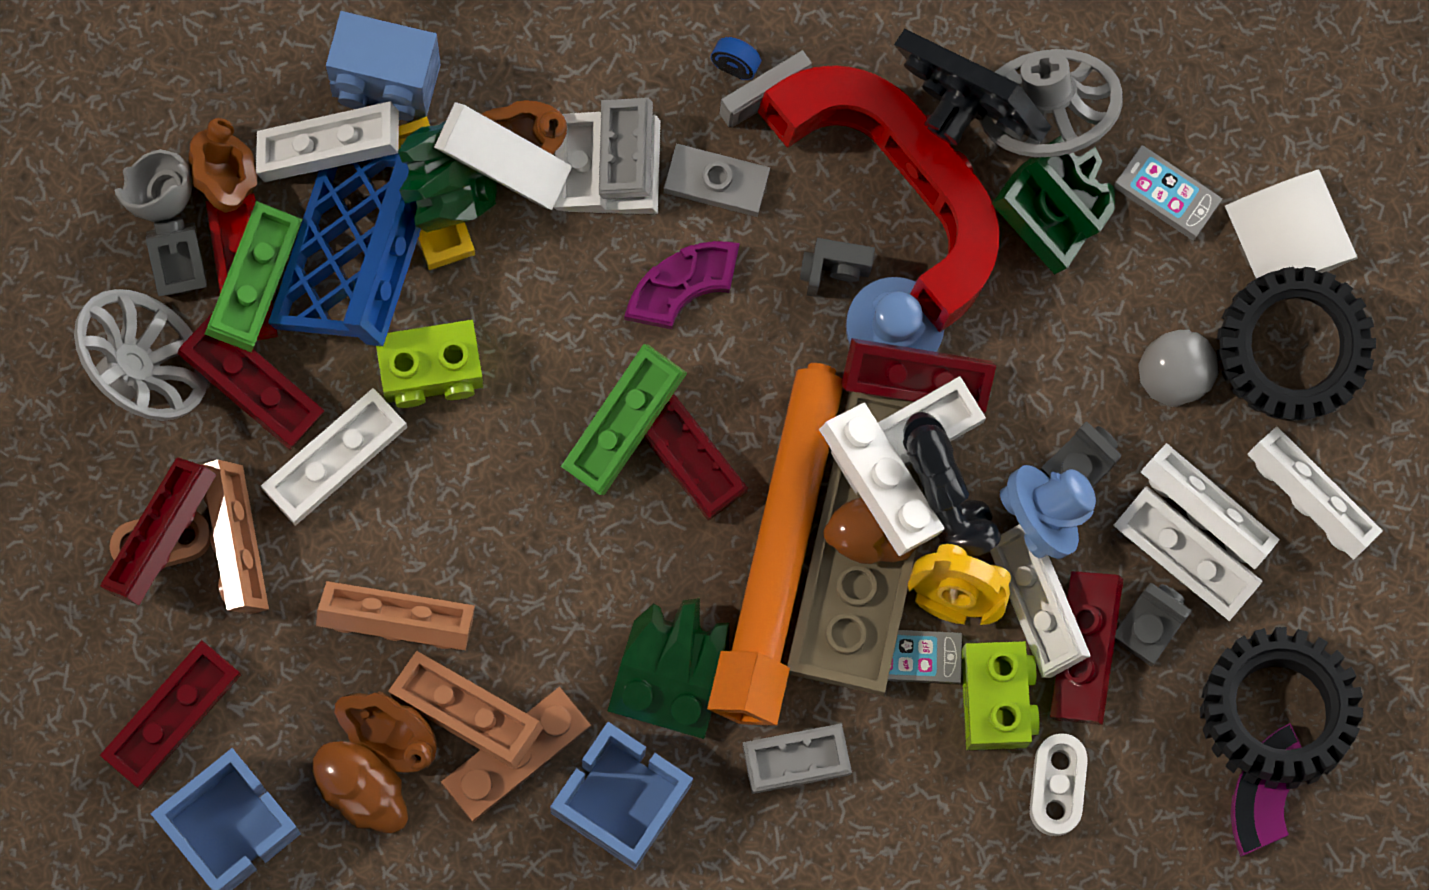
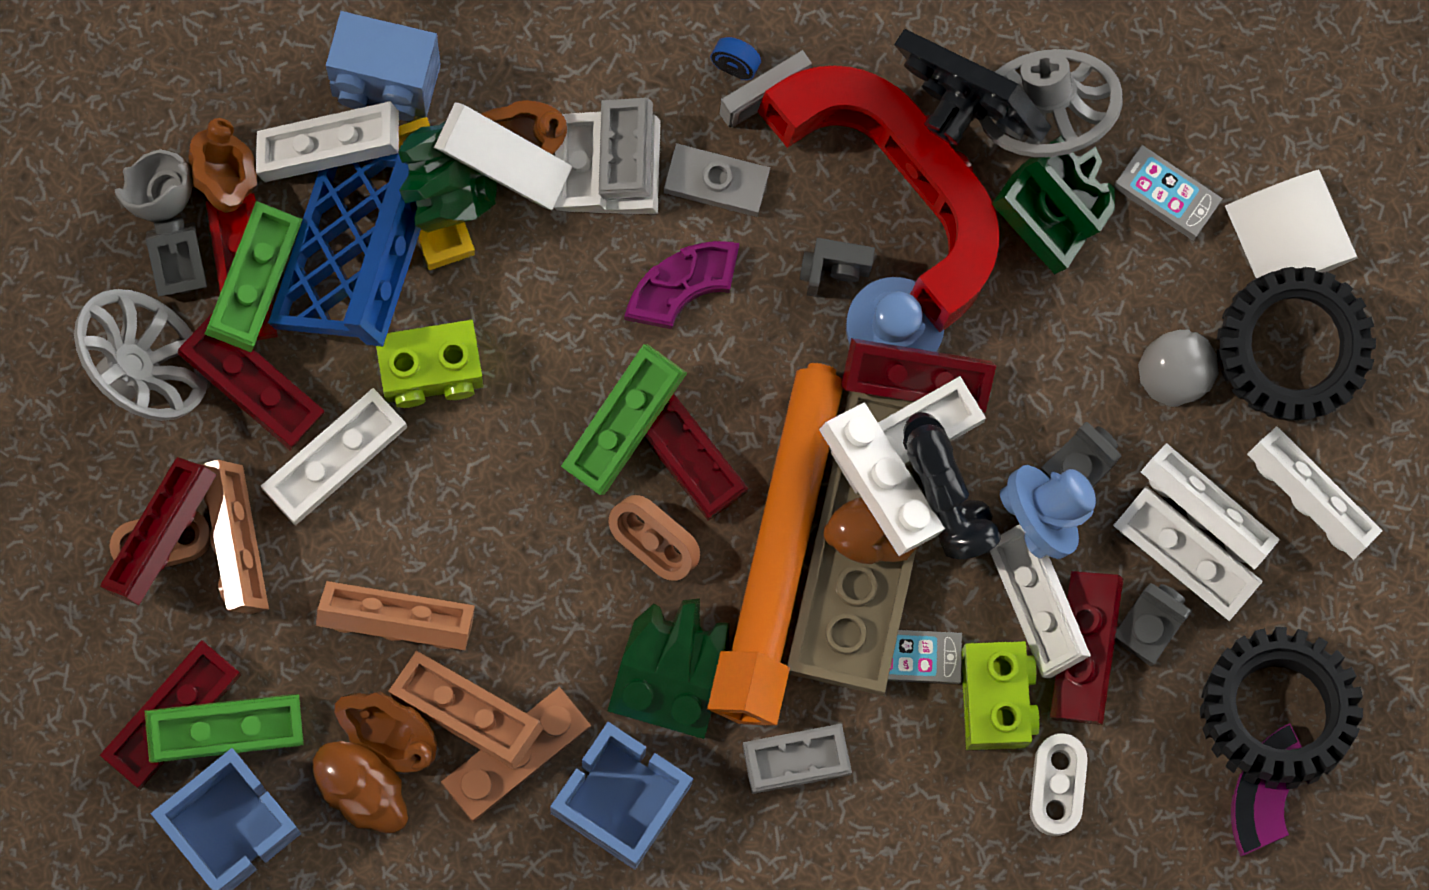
yellow plate [908,544,1011,625] -> none
none -> bright green tile [145,694,304,763]
none -> nougat plate [609,495,700,581]

